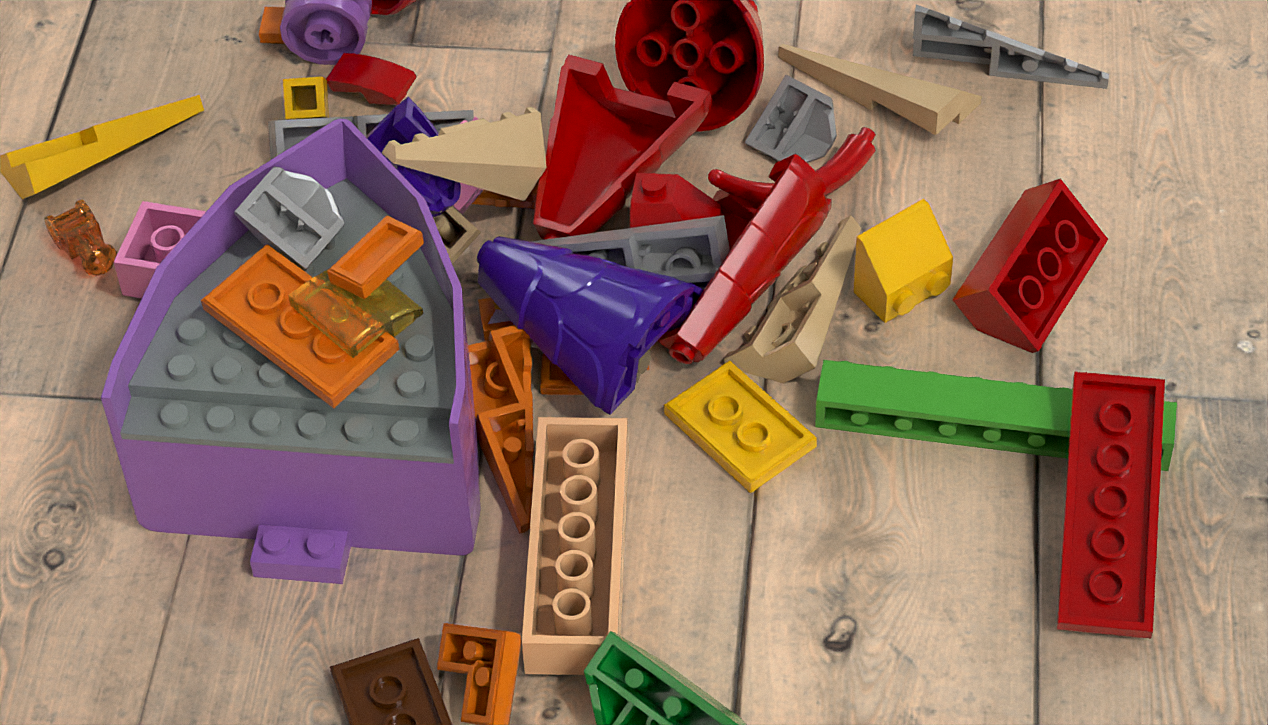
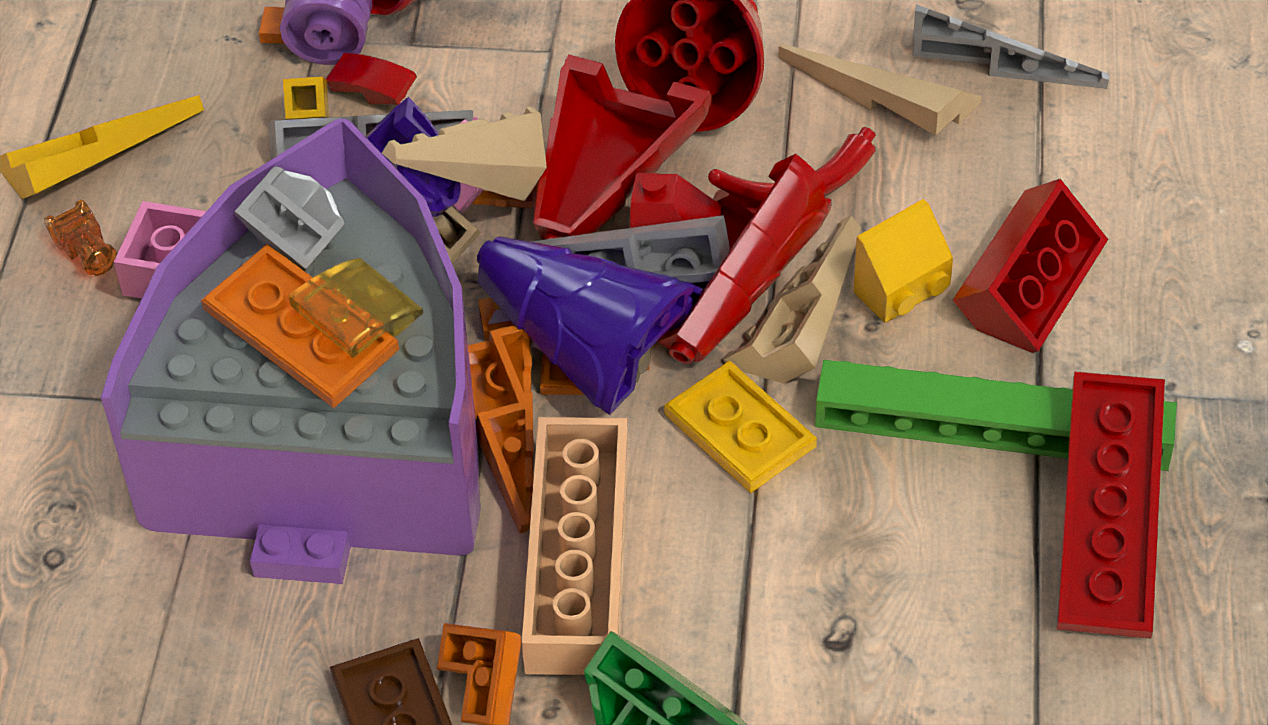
orange tile [327,215,424,299] -> none
light grey slope [745,75,837,163] -> none

